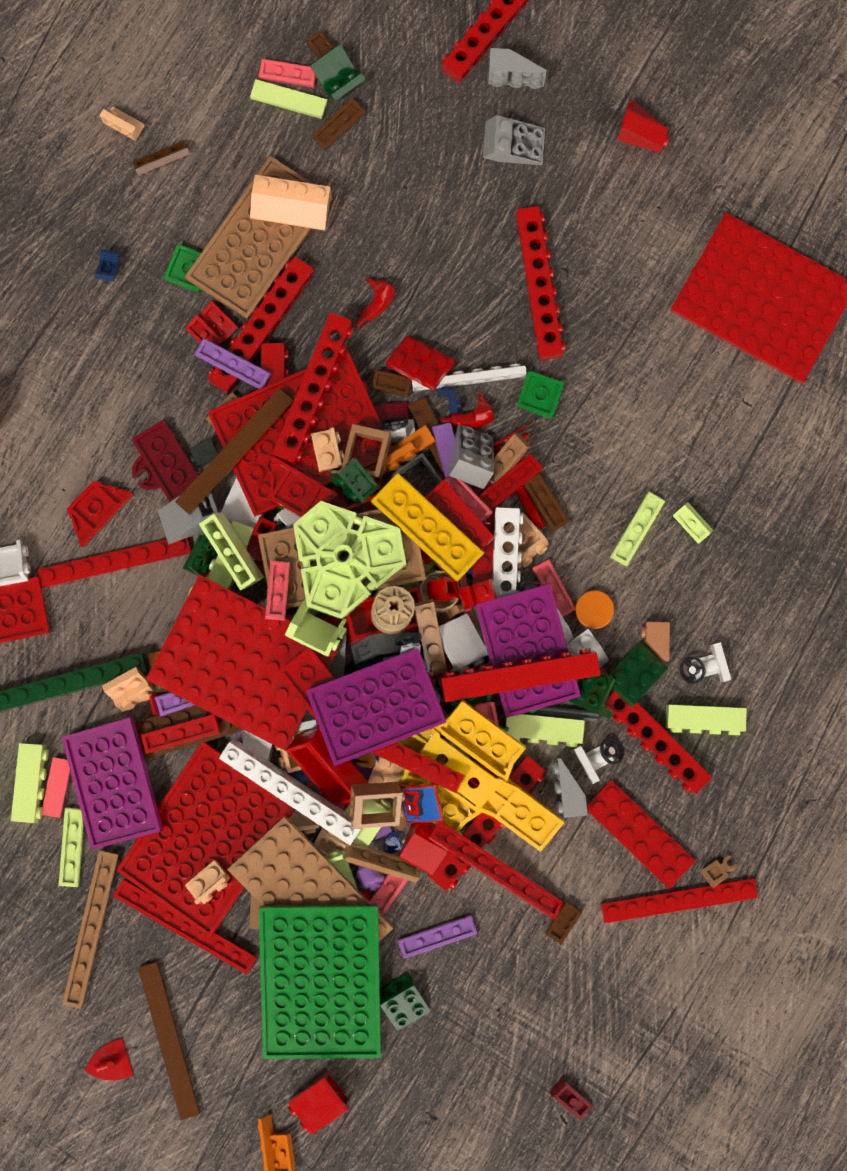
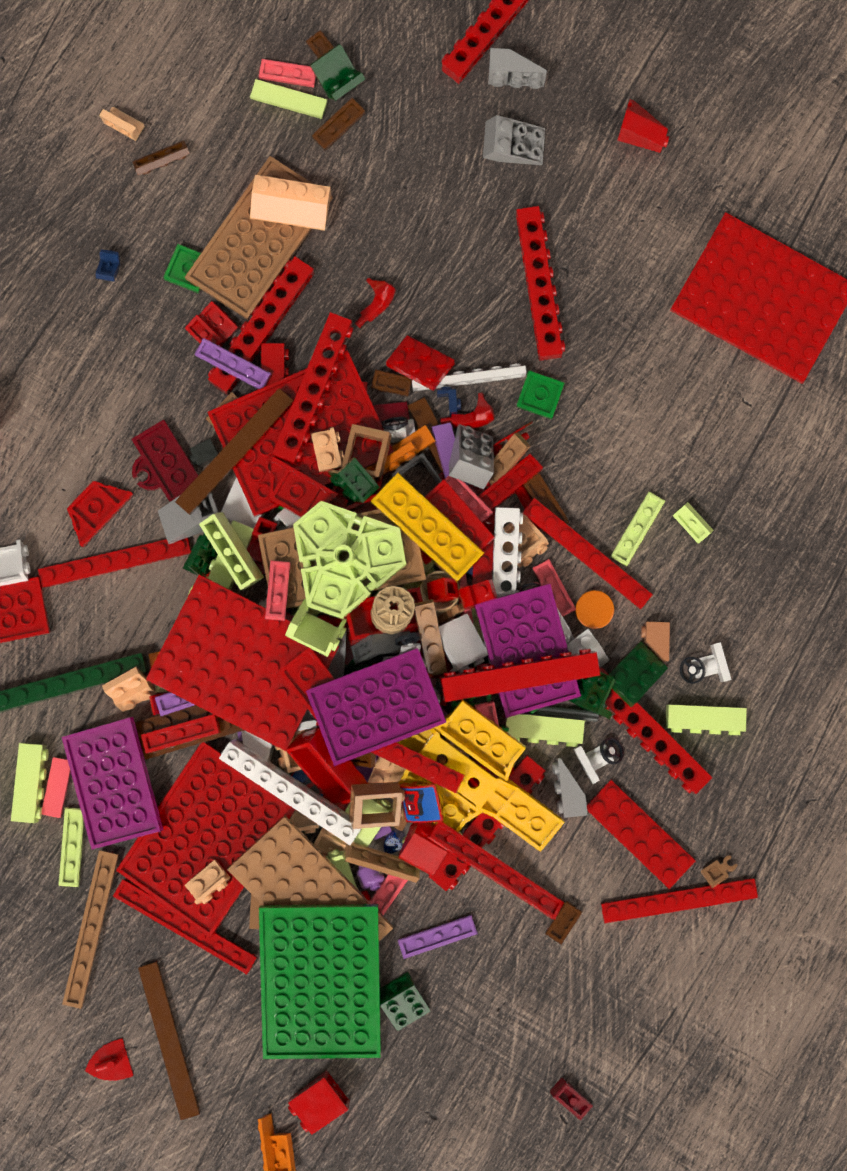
none -> red plate [522,498,653,609]

